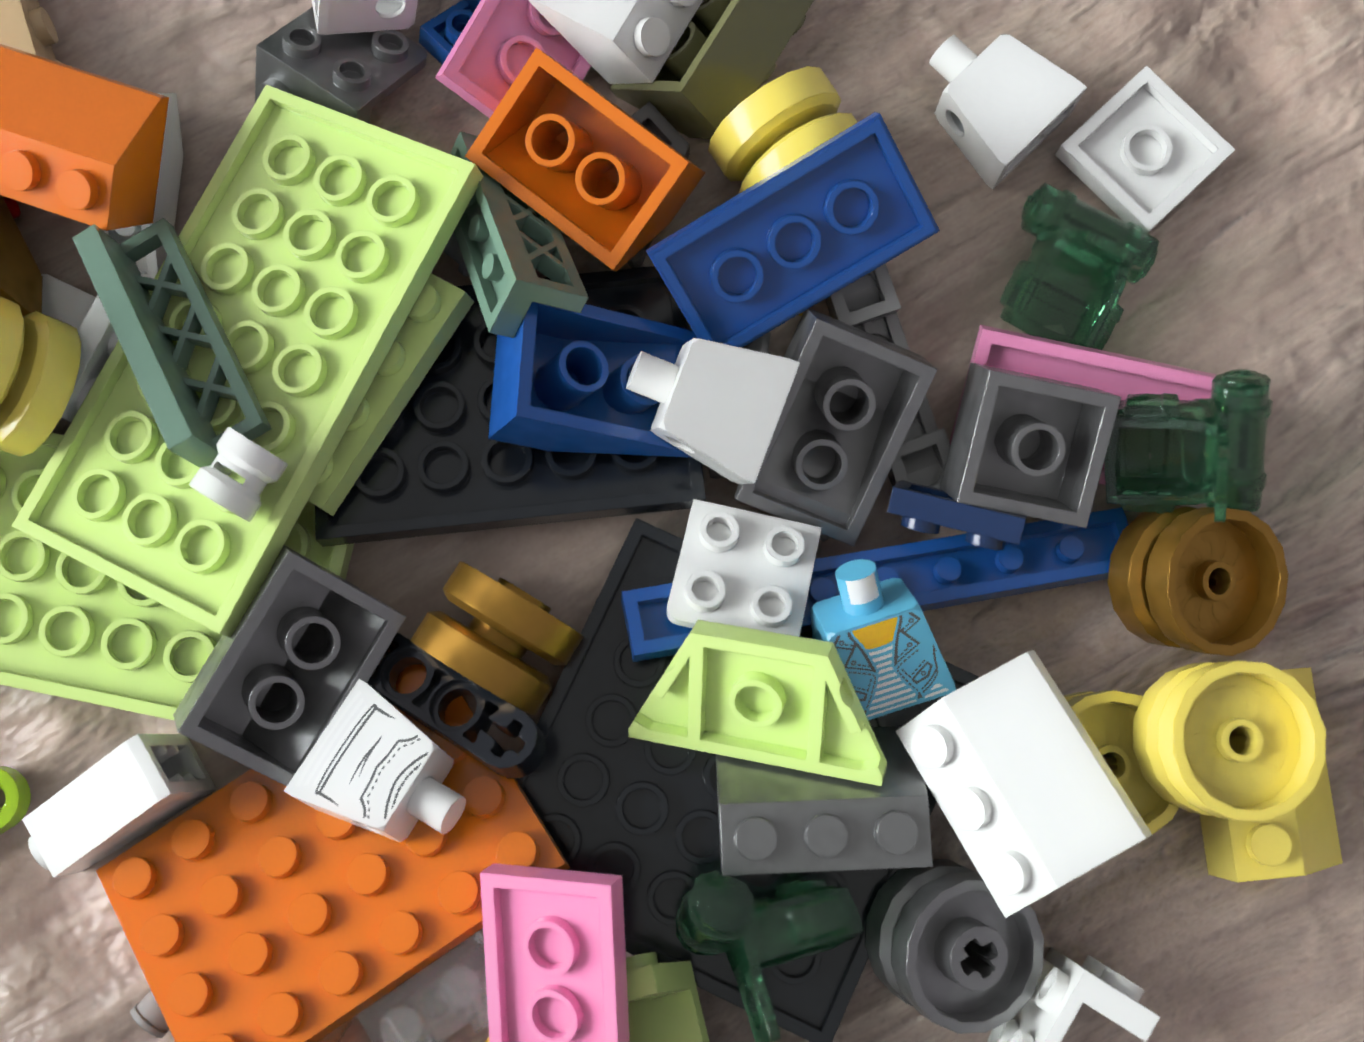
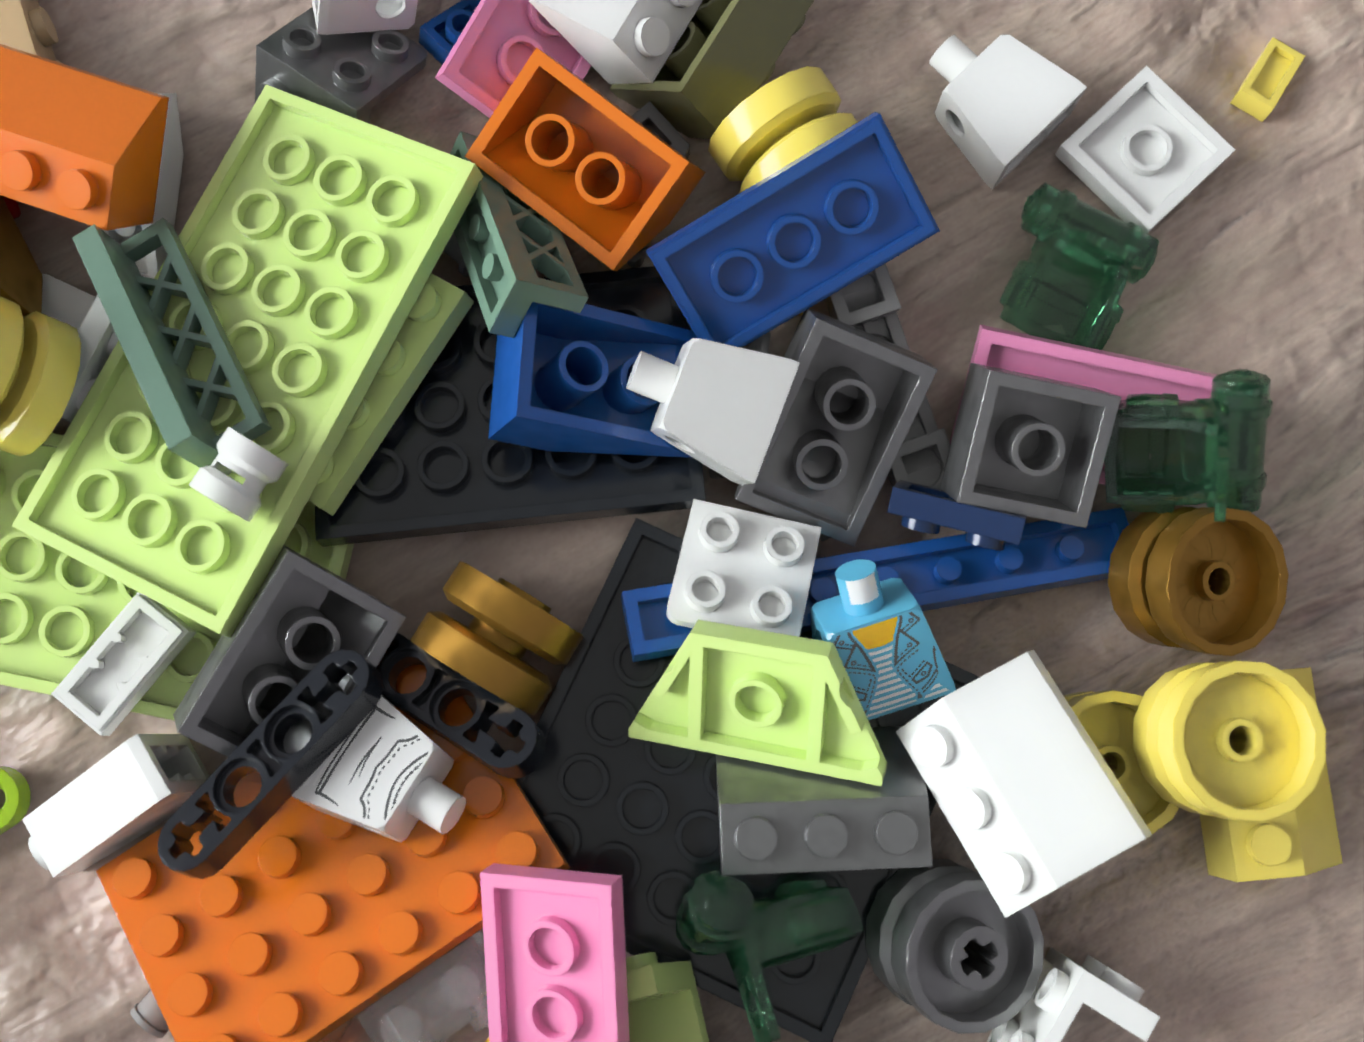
none -> white plate [51,592,196,736]
none -> black beam [158,649,383,879]
none -> light yellow piece [1230,37,1305,122]

